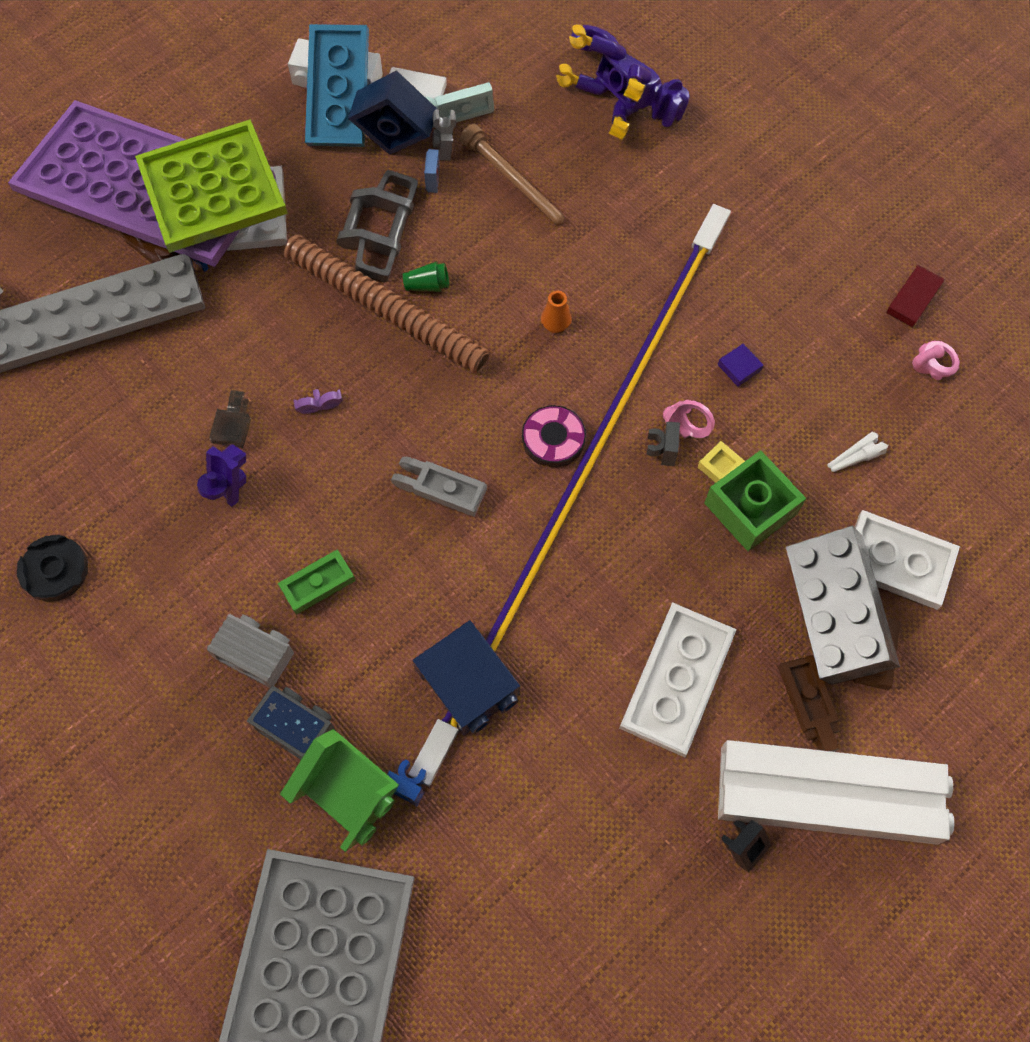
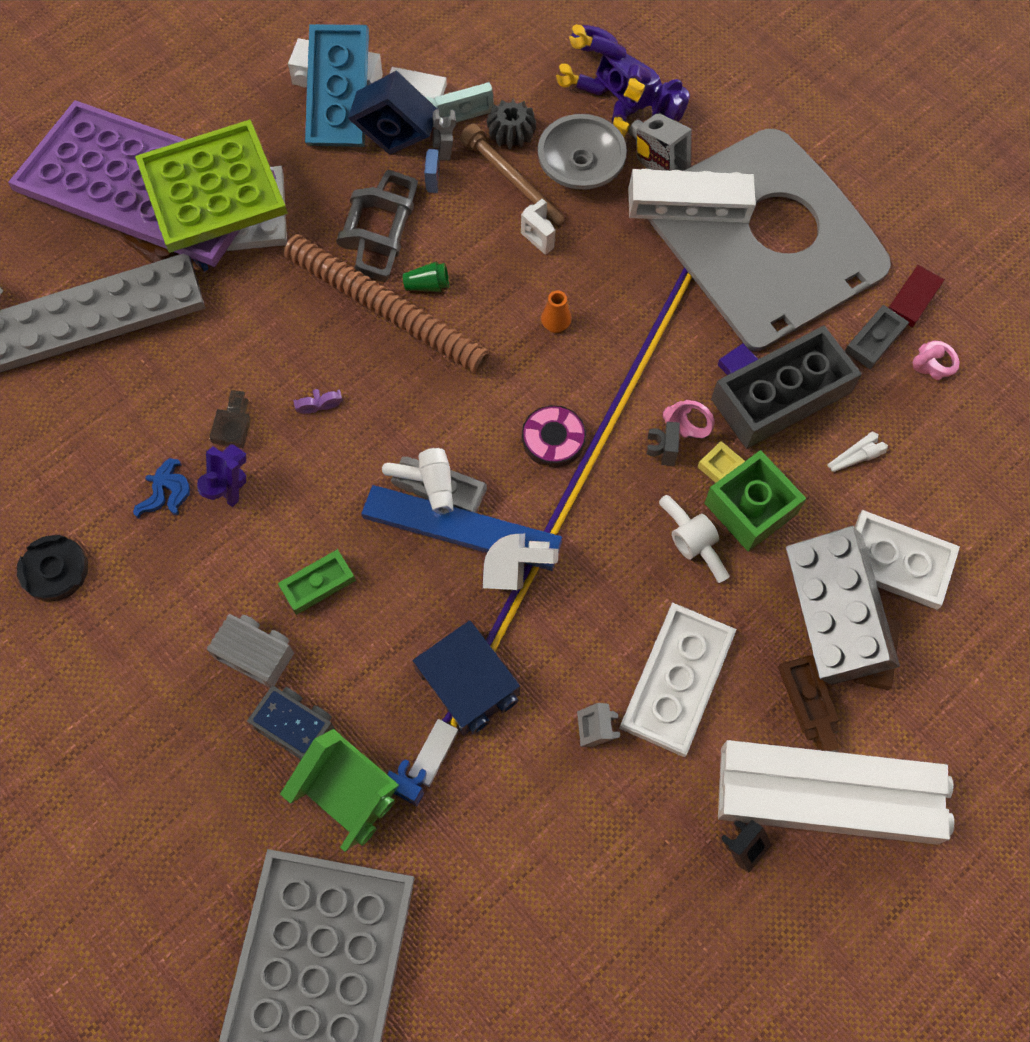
none -> blue piece [133,458,190,519]
none -> blue tile [361,485,562,571]
none -> white piece [382,448,454,514]
none -> white brick [483,534,559,590]
none -> dark grey gear [487,98,536,150]
none -> white bracket [521,199,556,255]
none -> light grey dish [538,114,627,189]
none -> light grey tile [577,703,620,747]
none -> white brick [628,169,756,223]
none -> light grey torso [629,113,692,171]
none -> light grey door [647,129,891,351]
none -> white piece [659,495,730,583]
none -> dark grey brick [711,325,862,449]
none -> dark grey plate [845,305,909,370]

